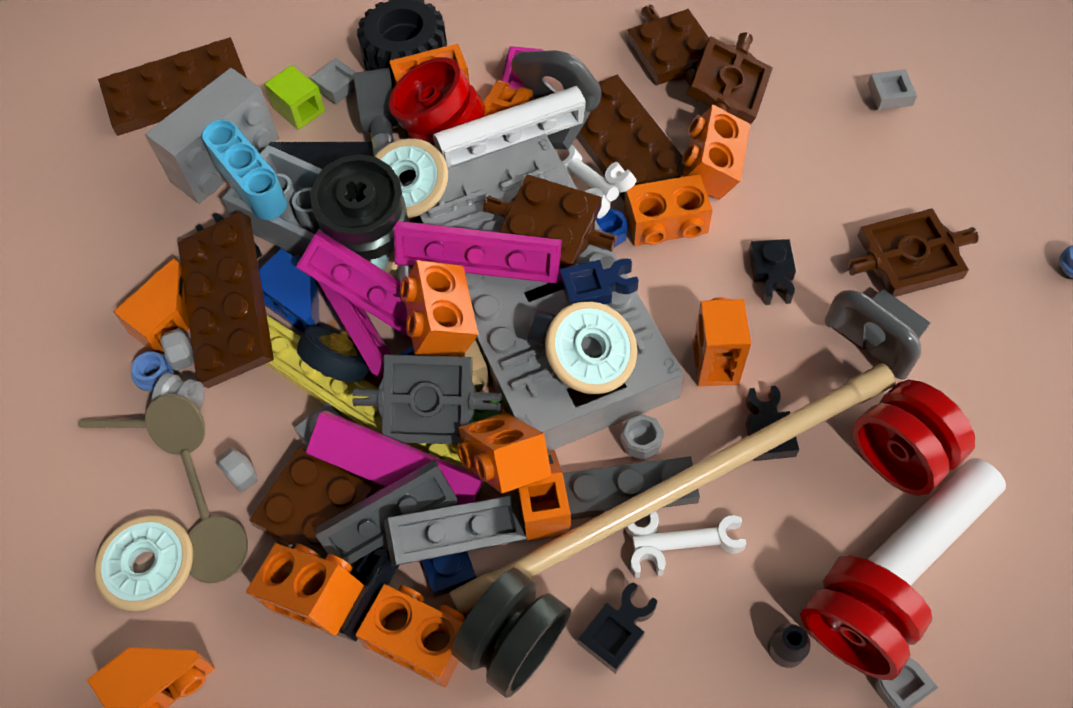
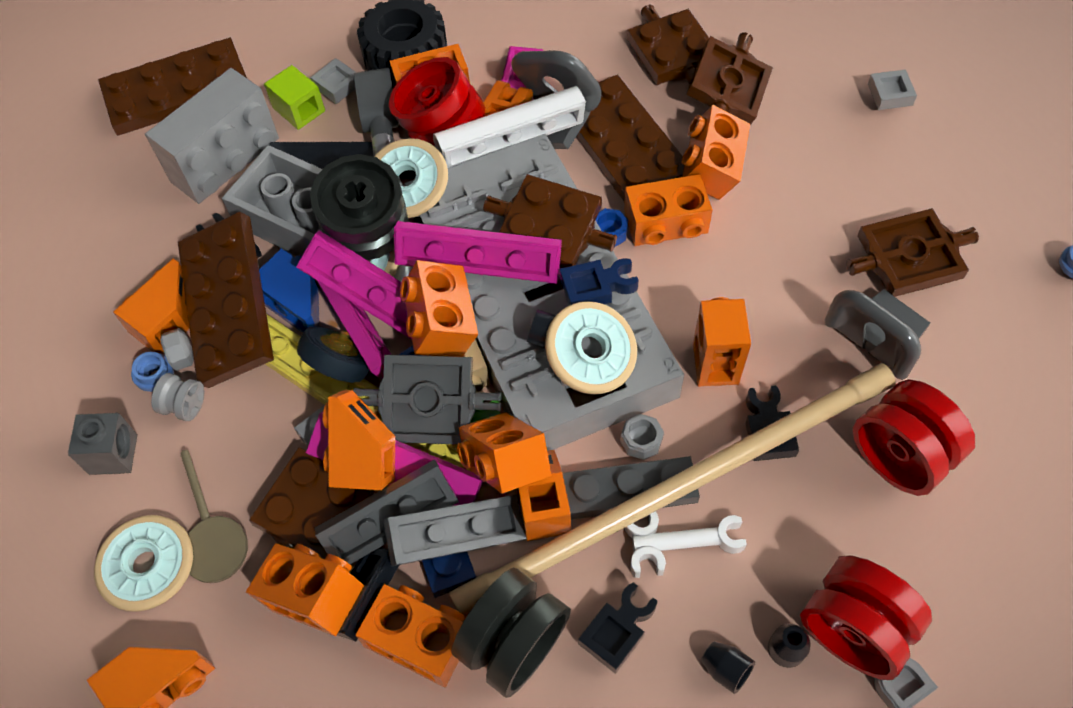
dark tan piece [78,394,205,455] -> none
medium azure beam [202,120,287,220] -> none
light grey tile [215,448,257,492] -> none
white bar [562,144,637,219] -> none
black plate [749,239,796,305] -> none
white brick [868,458,1006,586] -> none
none -> dark grey brick [68,413,138,475]
none -> orange slope [323,390,395,490]
none -> black hose [701,641,755,694]

